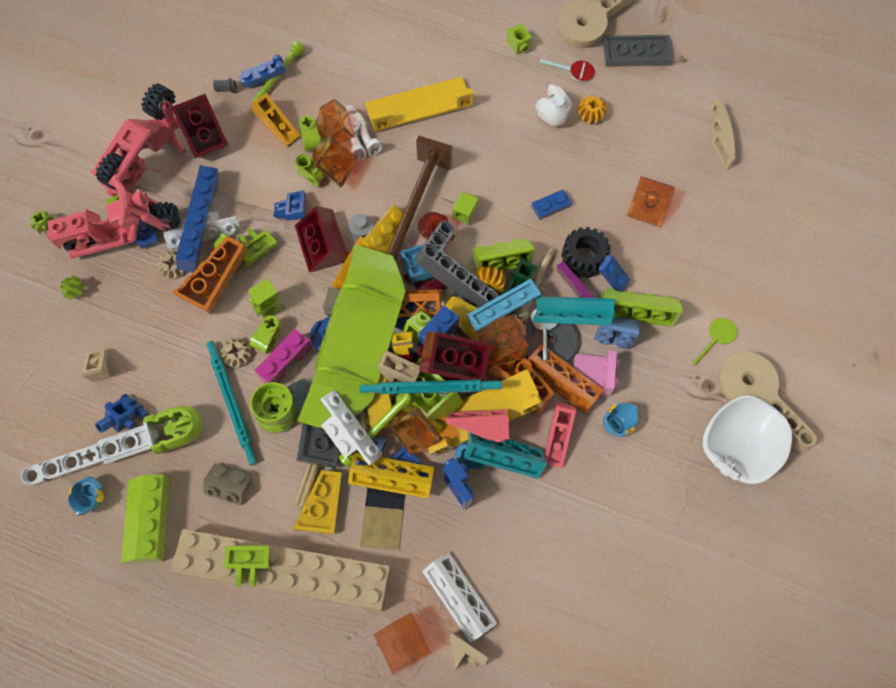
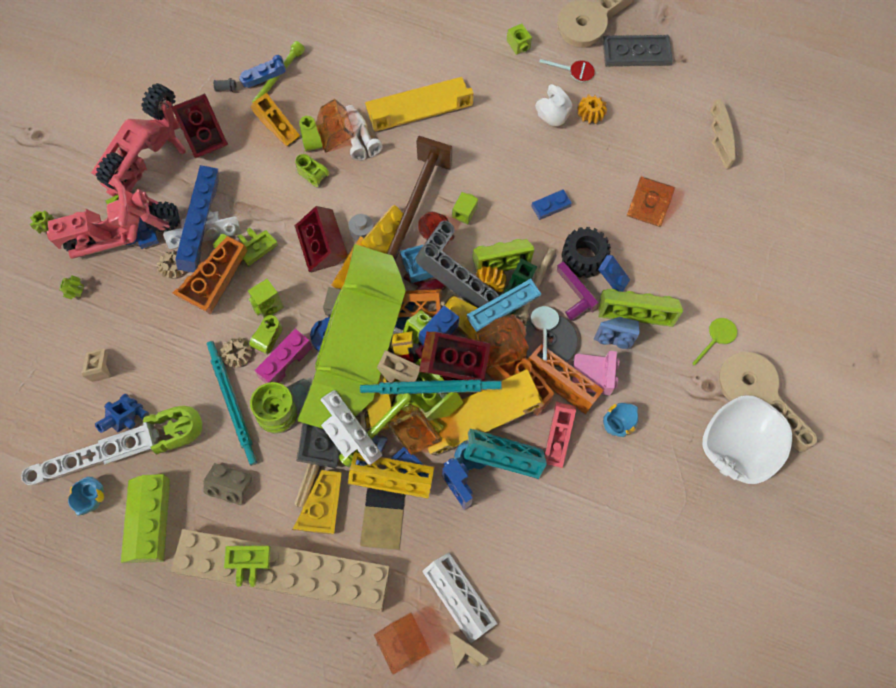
blue hinge [273,190,306,221] -> none
clear orange slope [312,136,358,188] -> none
coral slope [446,409,510,442] -> none
teal fence [534,296,615,325] -> none

